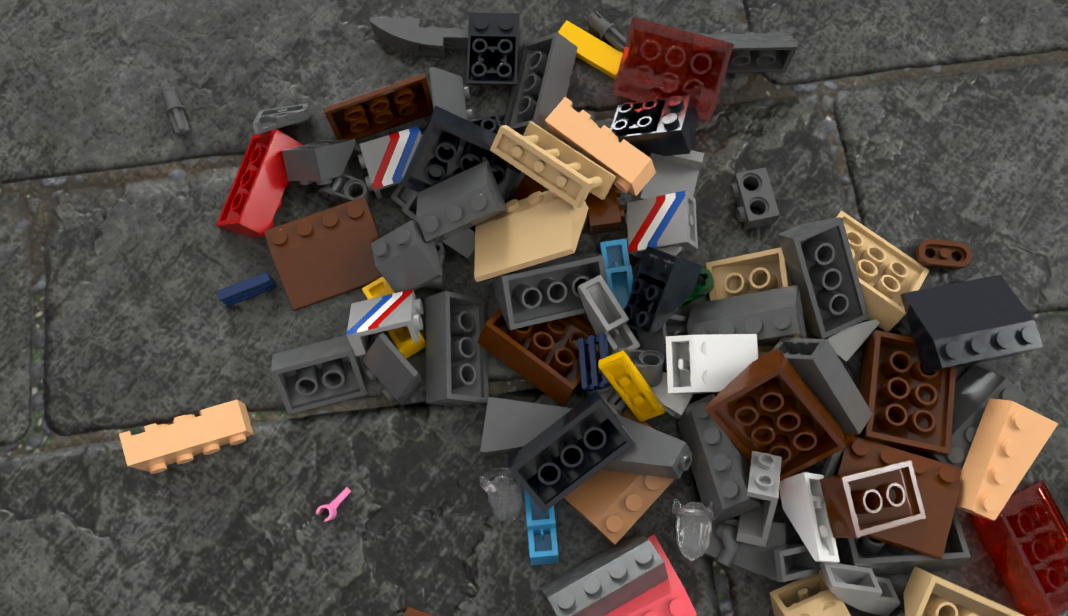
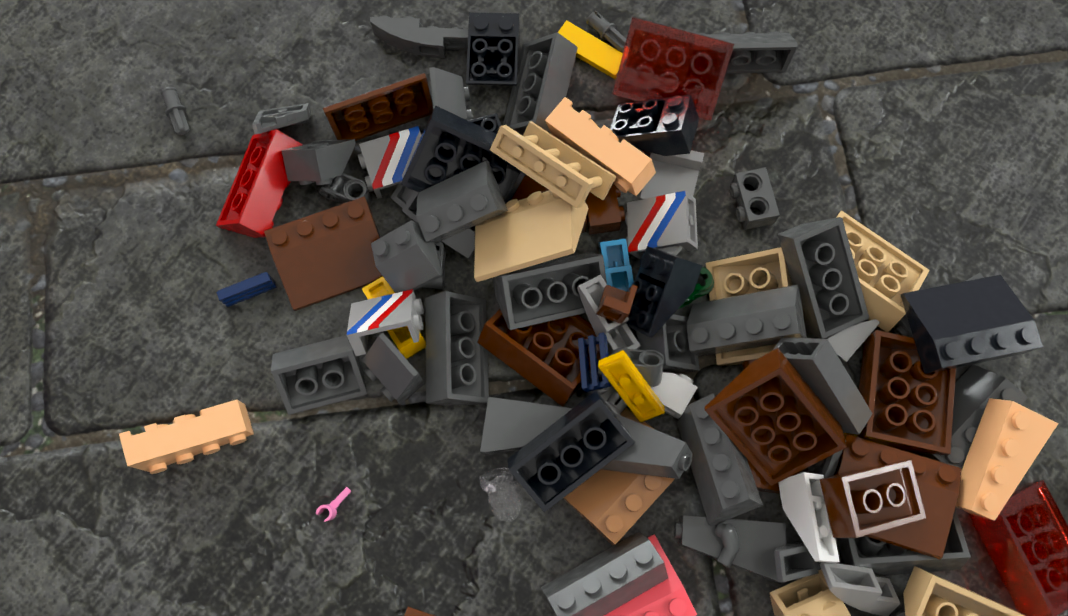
dark azure slope [524,489,559,566] -> none
white slope [666,334,758,395] -> none
clear piece [671,499,714,561] -> none
light grey panel [736,451,782,547] -> none
reddish brown plate [915,239,972,270] -> none
none -> reddish brown panel [596,284,637,324]

